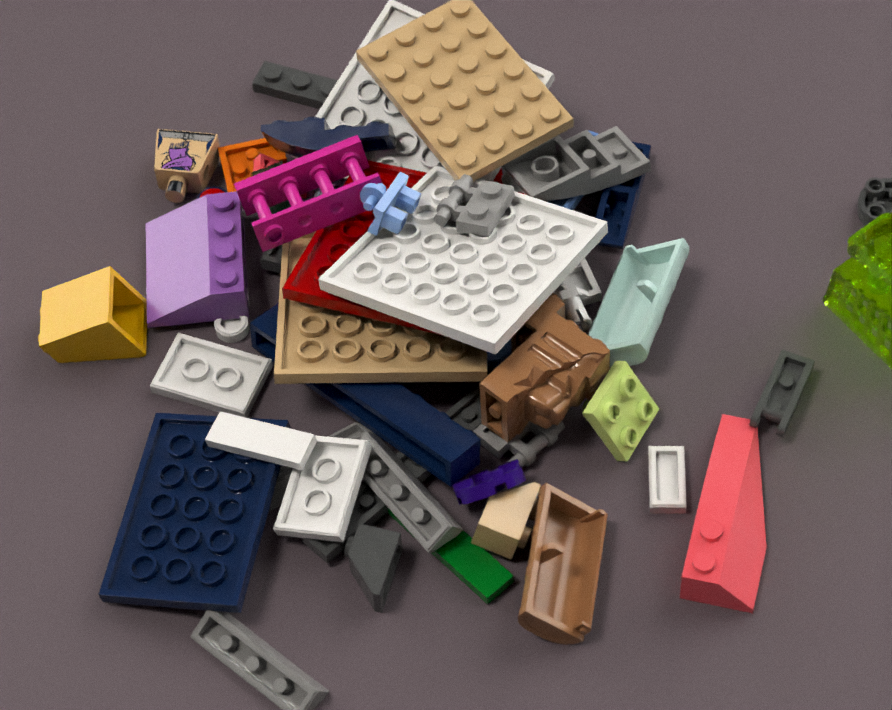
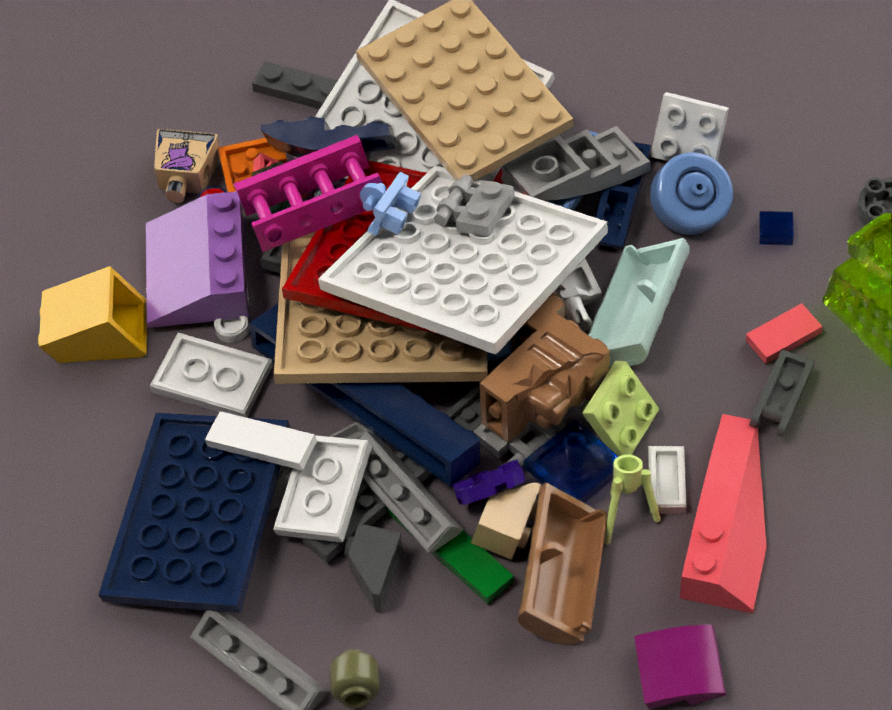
none -> olive head [330,649,380,708]
none -> clear blue plate [524,419,619,503]
none -> yellowish green plant [604,455,661,545]
none -> magenta slope [634,625,726,709]
none -> white plate [650,92,729,161]
none -> medium blue wheel [650,152,733,235]
none -> coral tile [745,303,823,364]
none -> clear blue tile [759,211,794,245]

